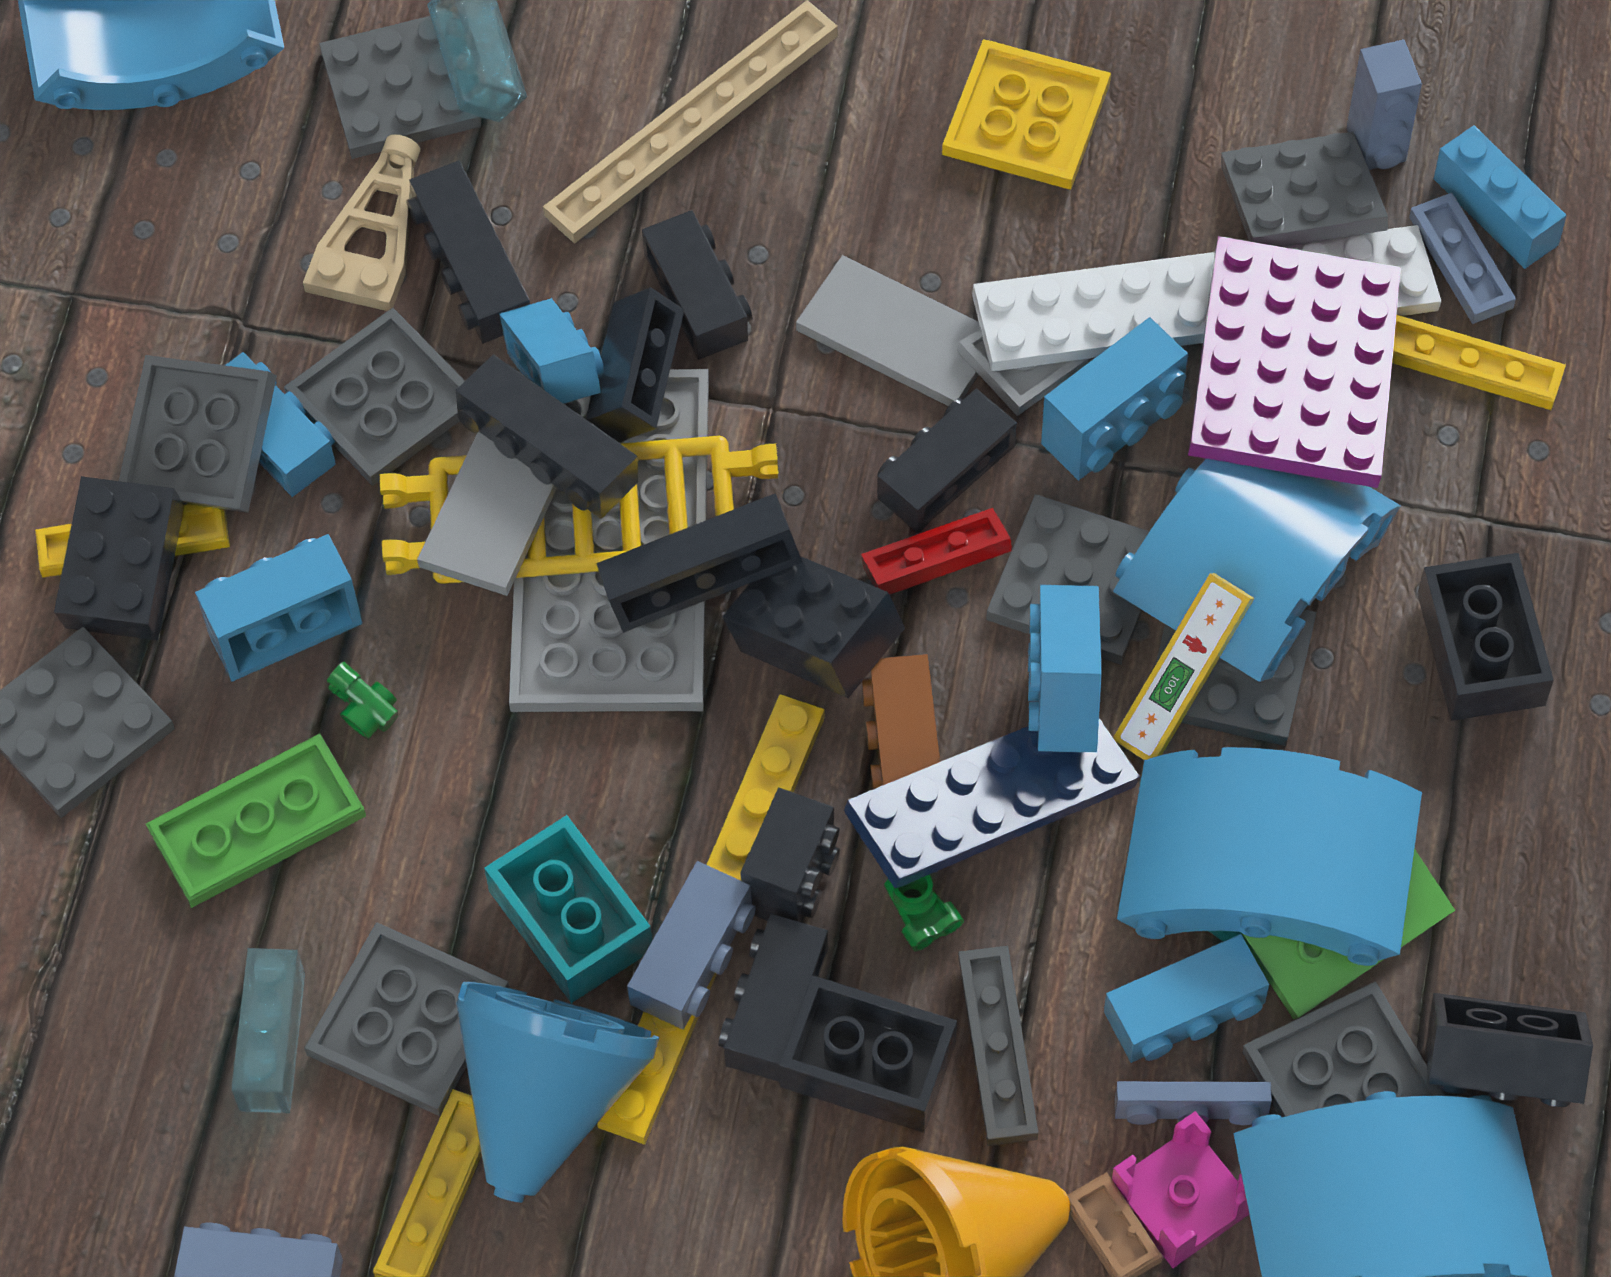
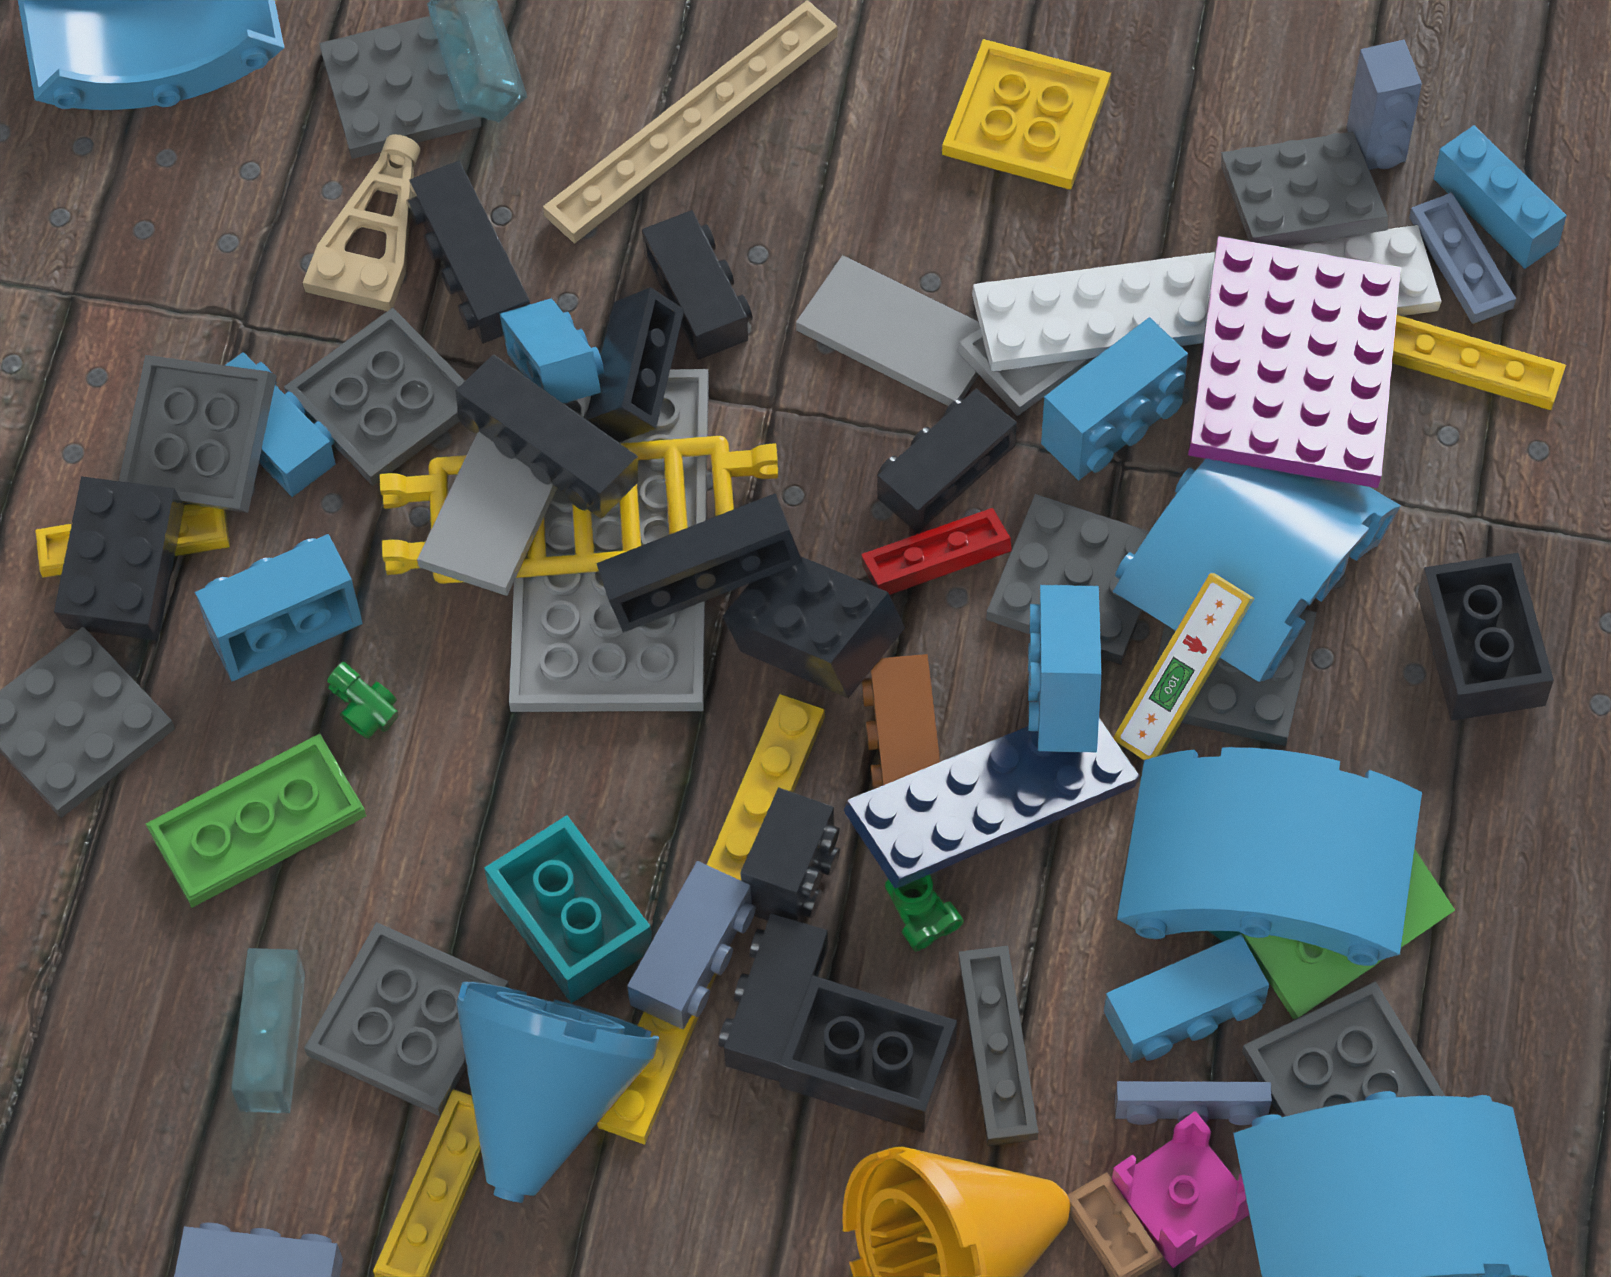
black brick [1425,993,1593,1107] -> none

